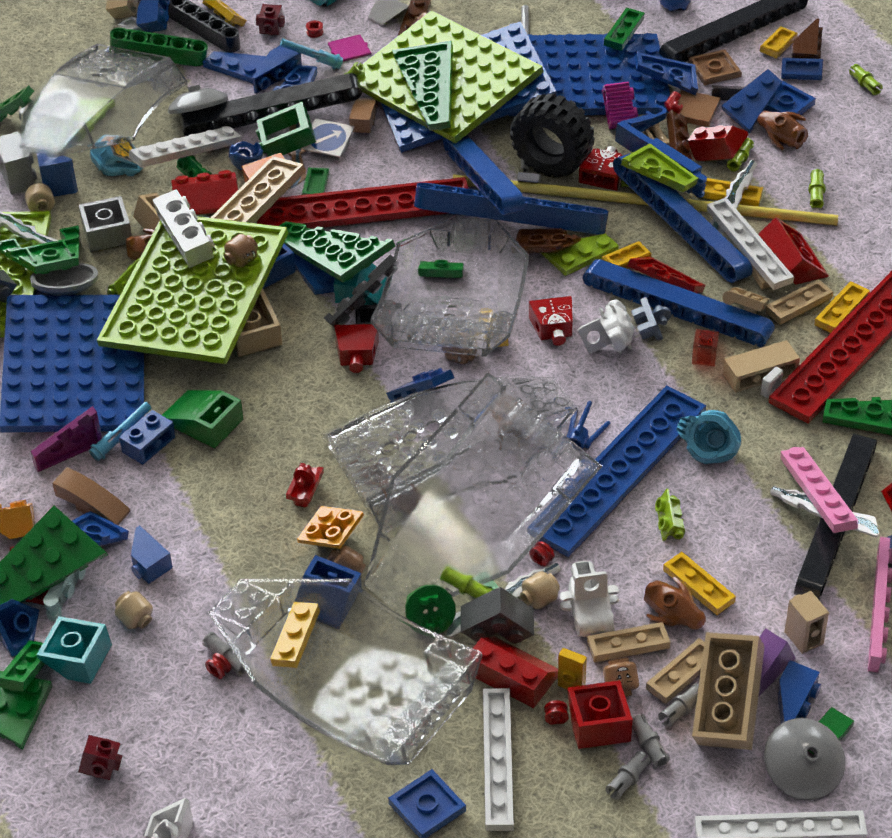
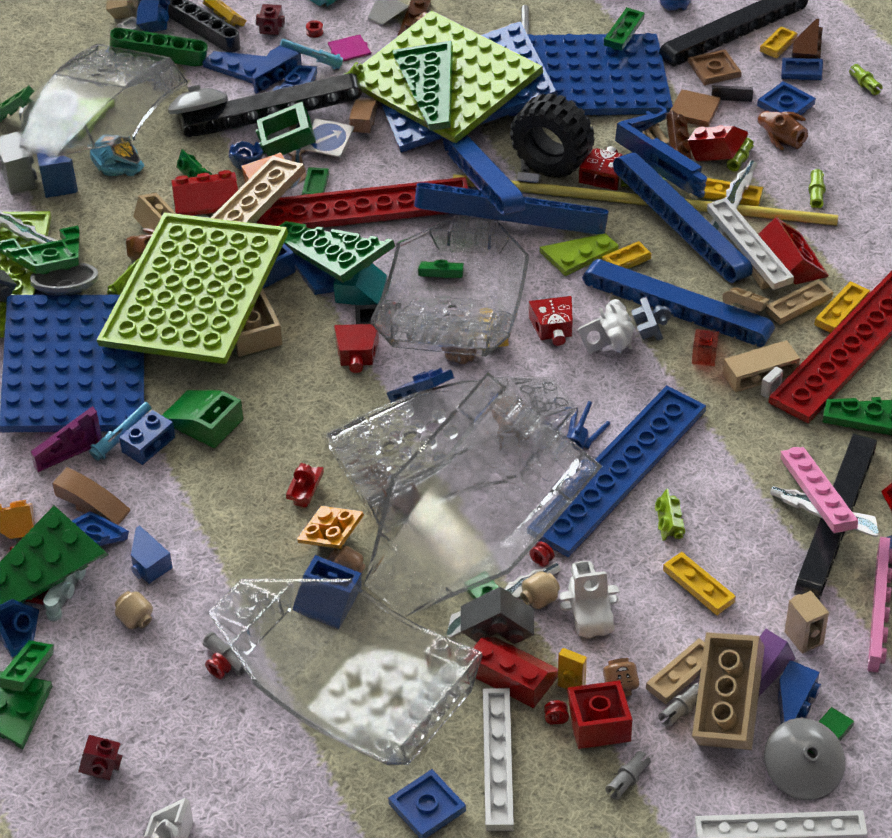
tan head [25,183,55,211] -> none
teal slope [37,616,112,684] -> none
light grey brick [79,196,132,252] -> none
white plate [128,126,241,168] -> none
white brick [152,189,215,268] -> none
medium nougat head [224,234,258,268] -> none
yellow plate [270,602,320,668] -> none
dark grey wing [324,254,399,327] -> none
green plate [405,584,456,636] -> none
lime pin [440,565,493,599] -> none
reddish brown tile [512,228,581,253] -> none
tan plate [587,622,670,663] -> none
dark pink brick [602,82,638,129] -> none
lime wing [621,143,698,192] -> none
red wing [627,257,706,294] -> none
light grey pin [632,714,670,768] -> none
blue wing [635,52,698,95] -> none
dark orange animal [644,577,706,630] -> none
red arm [664,91,683,114] -> none
medium azure helmet [676,410,741,464] -> none
blue wing [722,69,782,134] -> none

